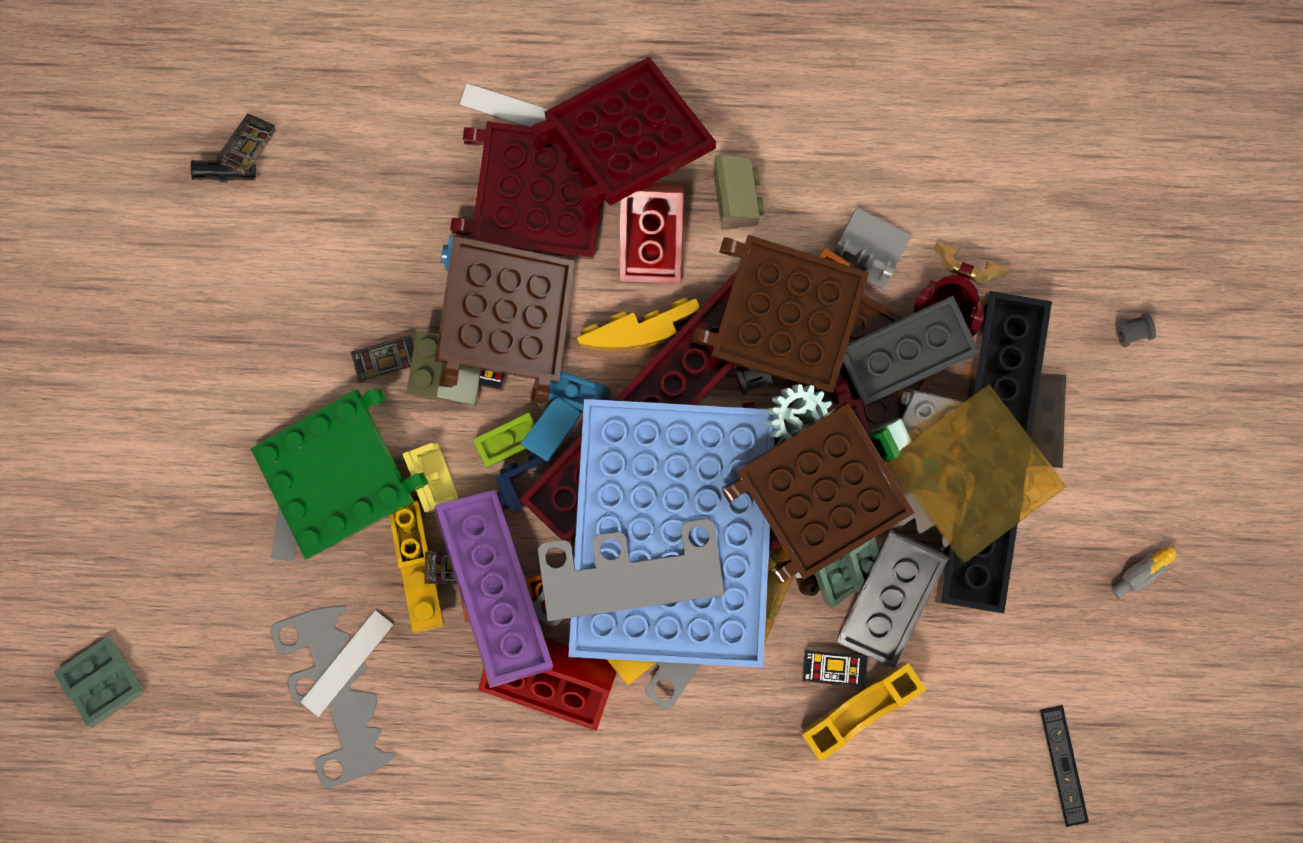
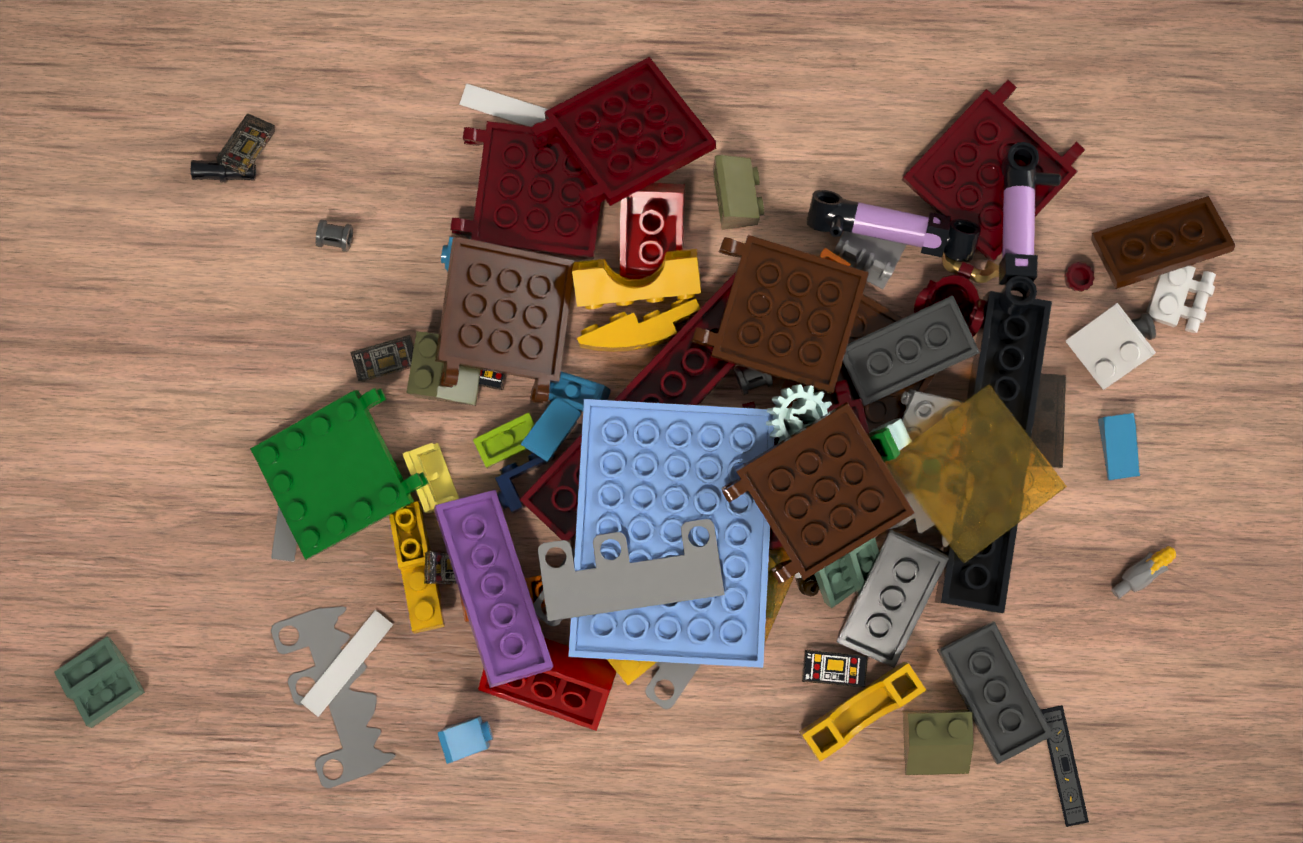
none -> dark grey bush [315,219,353,252]
none -> dark azure slope [437,716,493,764]
none -> yellow arch [572,249,701,309]
none -> piece [807,190,981,262]
none -> dark red plate [902,80,1085,262]
none -> olive slope [903,709,974,775]
none -> dark grey piece [937,621,1054,764]
none -> black piece [998,142,1061,316]
none -> dark red piece [1064,262,1095,292]
none -> white plate [1066,303,1156,390]
none -> reddish brown plate [1091,196,1235,289]
none -> dark azure slope [1098,413,1140,480]
none -> white plate [1146,266,1216,333]

